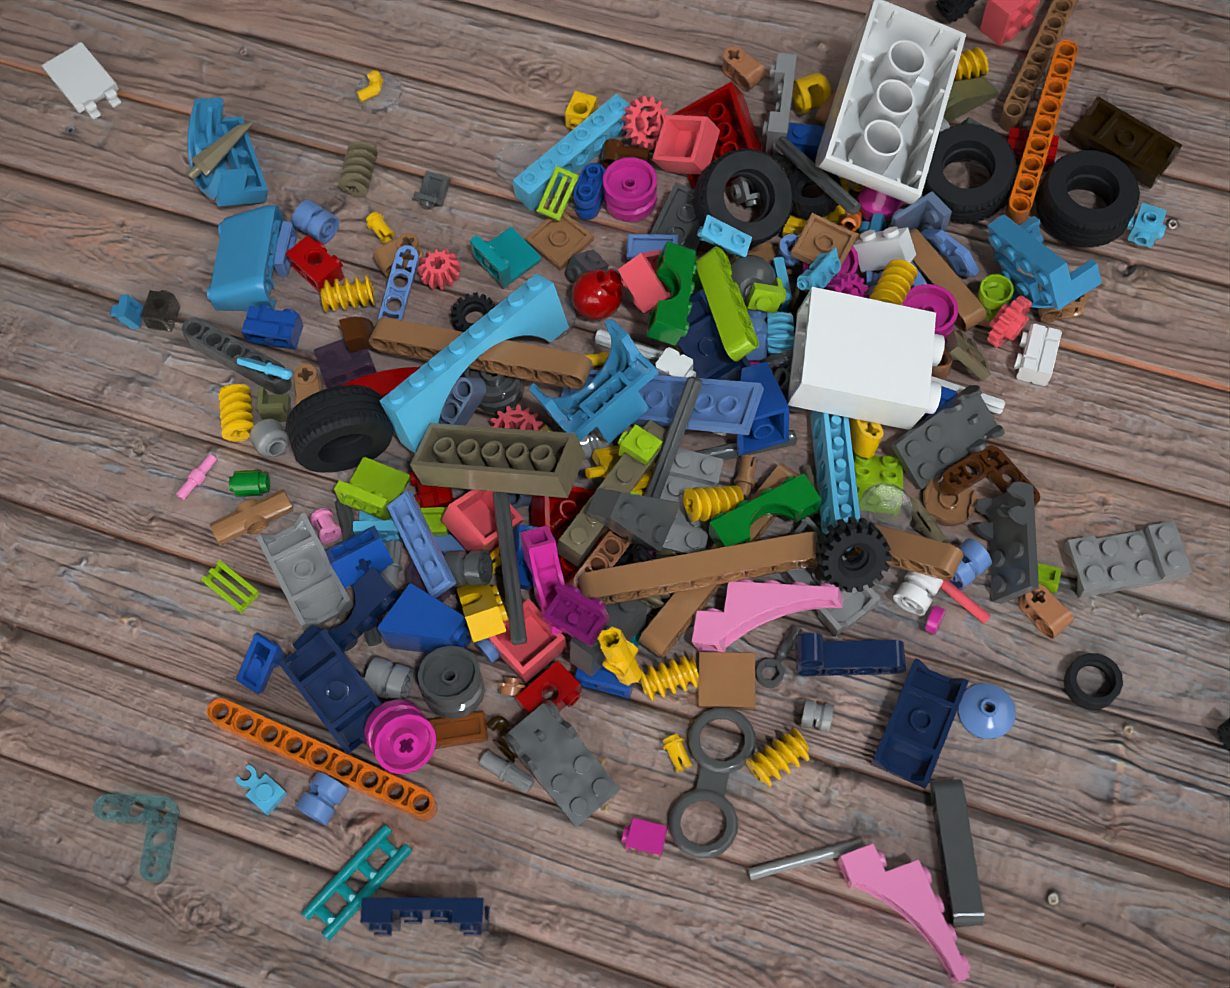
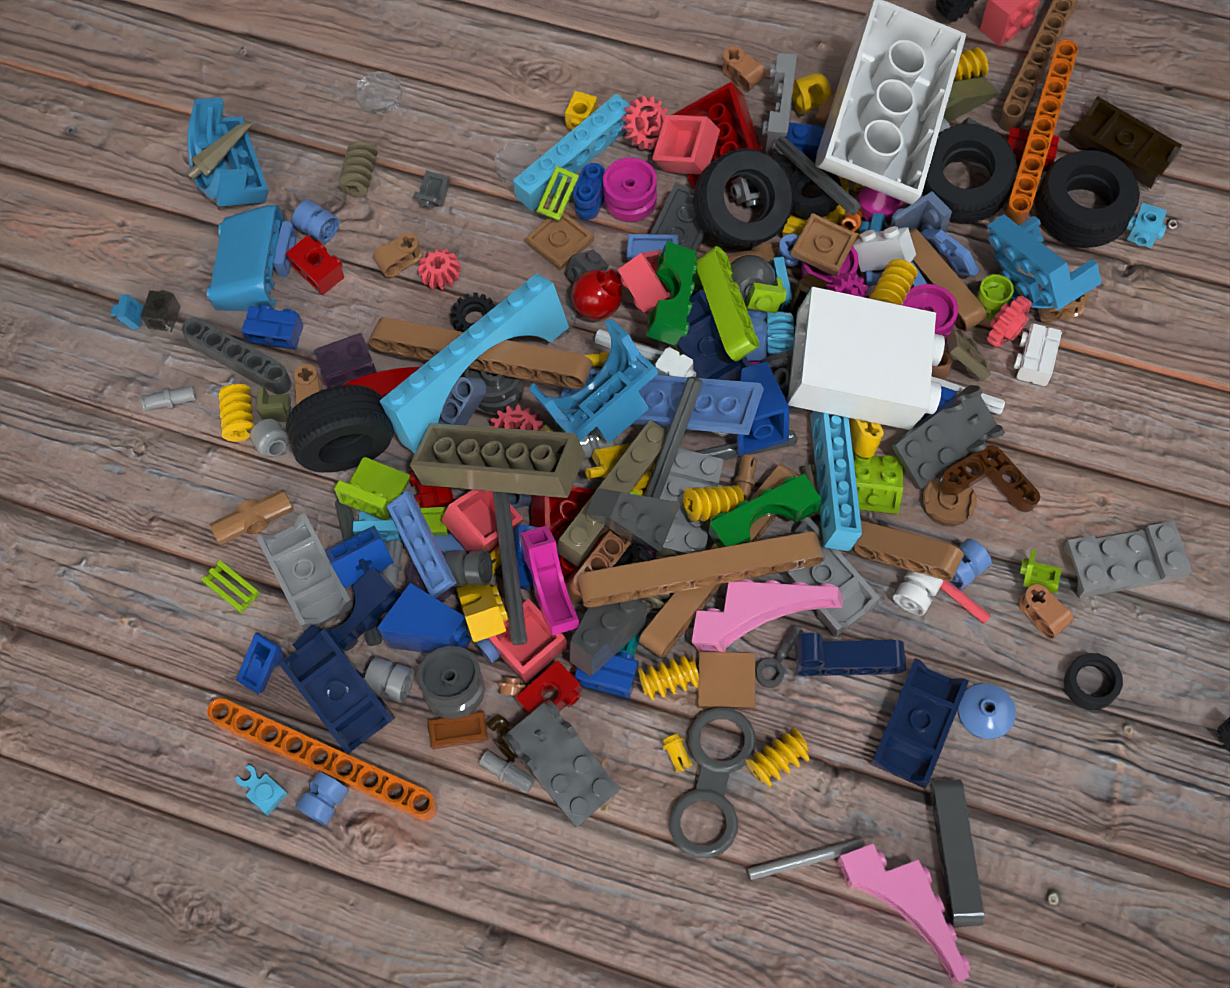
white tile [41,42,121,120] -> none
clear light blue beam [94,794,180,884] -> none
bright pink bar [176,454,217,500] -> none
green brick [229,469,270,497] -> none
medium azure piece [237,357,293,380] -> none
teal bar [301,824,413,941] -> none
bright pink bush [309,508,342,544] -> none
yellow piece [321,275,376,312] -> none
reddish brown brick [339,317,374,354] -> none
yellow arm [356,70,384,103] -> none
dark blue piece [360,898,490,937] -> none
dark pink wheel [364,699,436,774] -> none
yellow pin [366,212,395,244] -> none
medium blue beam [377,245,419,322] -> none
teal bracket [470,227,541,288] -> none
magenta bracket [542,583,610,647] -> none
yellow piece [598,627,642,686] -> none
reddish brown piece [600,139,650,170] -> none
lime bracket [618,424,663,466] -> none
dark pink brick [622,818,667,860] -> none
medium azure hinge [696,214,752,258] -> none
medium azure hinge [797,247,841,290] -> none
light grey wheel [800,699,834,733] -> none
black tyre [815,517,892,593] -> none
clear tile [859,483,913,531] -> none
dark tan pin [904,497,948,543] -> none
dark pink tile [925,605,946,635] -> none
dark grey hinge [974,482,1039,604] -> none
none -> light grey pin [140,385,196,412]

